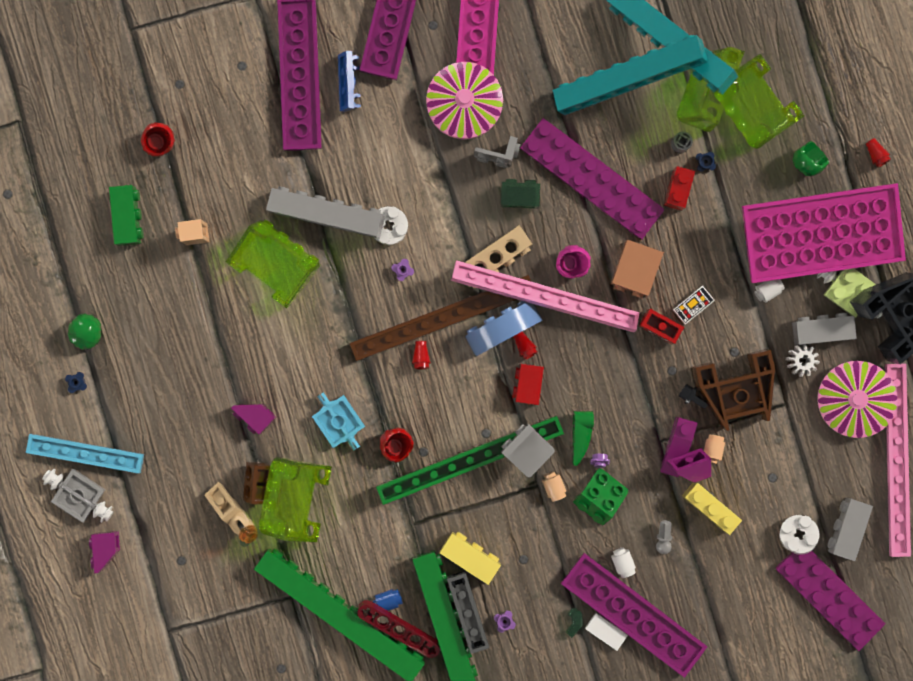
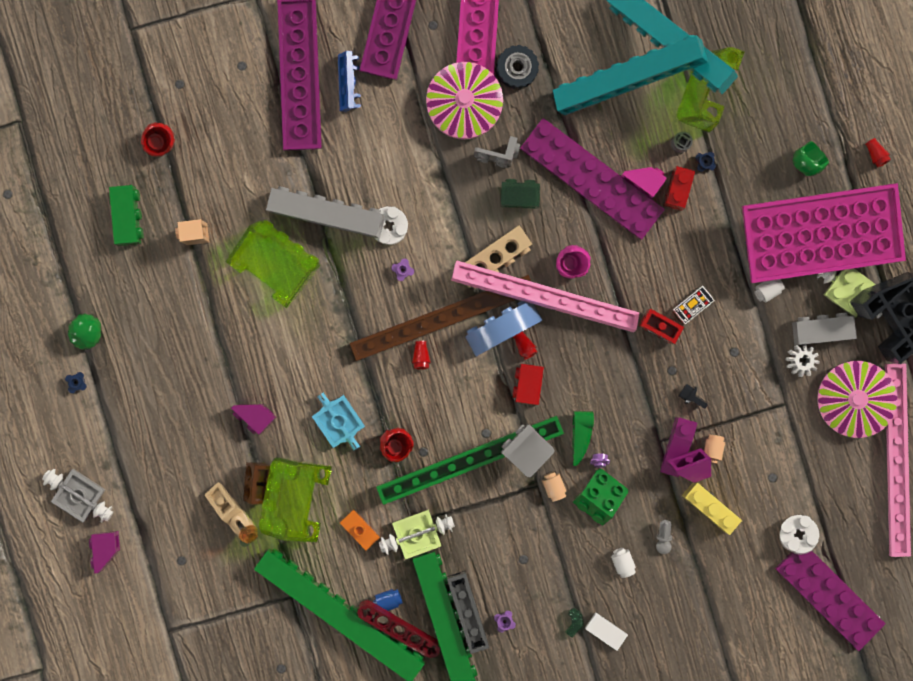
medium azure plate [26,434,144,473] -> none
light yellow brick [440,532,501,585] -> none
magenta plate [561,552,707,678] -> none
nougat brick [610,240,664,299] -> none
reddish brown wedge [691,349,775,431] -> none
clear neon green windscreen [714,54,805,149] -> none
light grey brick [828,497,873,561] -> none
none -> orange plate [340,510,380,550]
none -> yellowish green plate [379,509,455,559]
none -> black wheel [496,45,539,89]
none -> dark pink slope [621,167,667,199]

